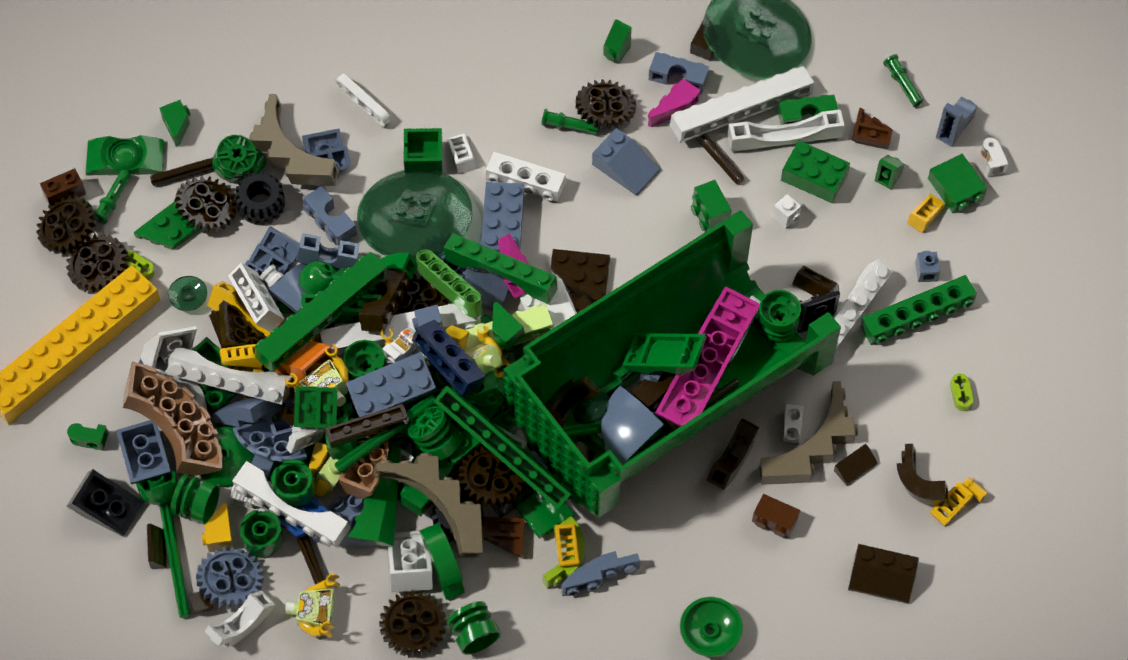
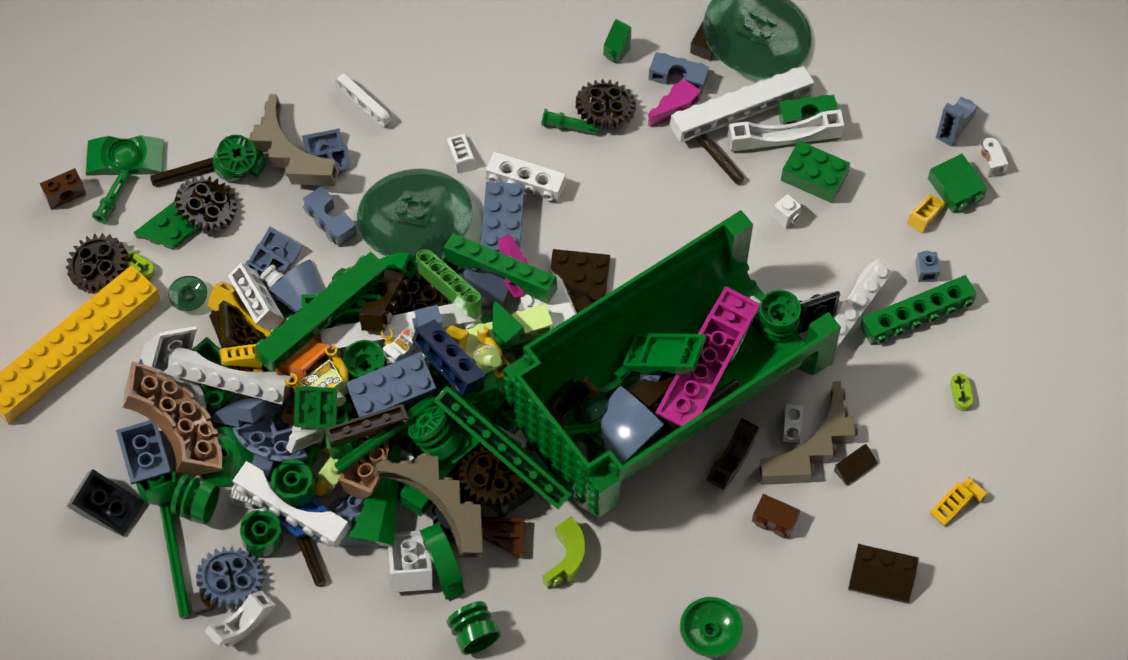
dark brown gear [36,195,97,255] -> none
green leg [67,423,109,451] -> none
dark brown slope [147,523,167,569] -> none
green slope [159,100,191,146] -> none
yellow slope [202,503,233,552] -> none
black tyre [235,172,285,225] -> none
torso [285,573,340,637] -> none
sand blue arch [296,233,359,270] -> none
green cylinder [298,260,336,294] -> none
yellow slope [309,442,330,480] -> none
dark brown gear [379,590,447,657] -> none
green piece [404,128,443,173] -> none
green slope [516,492,574,538] -> none
yellow slope [554,523,580,567] -> none
sand blue slope [561,551,640,596] -> none
sand blue slope [592,128,660,196] -> none
green piece [691,179,732,232] -> none
dark brown slope [792,266,837,296] -> none
reddish brown wing [852,107,893,149] -> none
green slope [874,155,905,189] -> none
green pin [883,54,924,107] -> none
dark brown arch [897,443,948,507] -> none

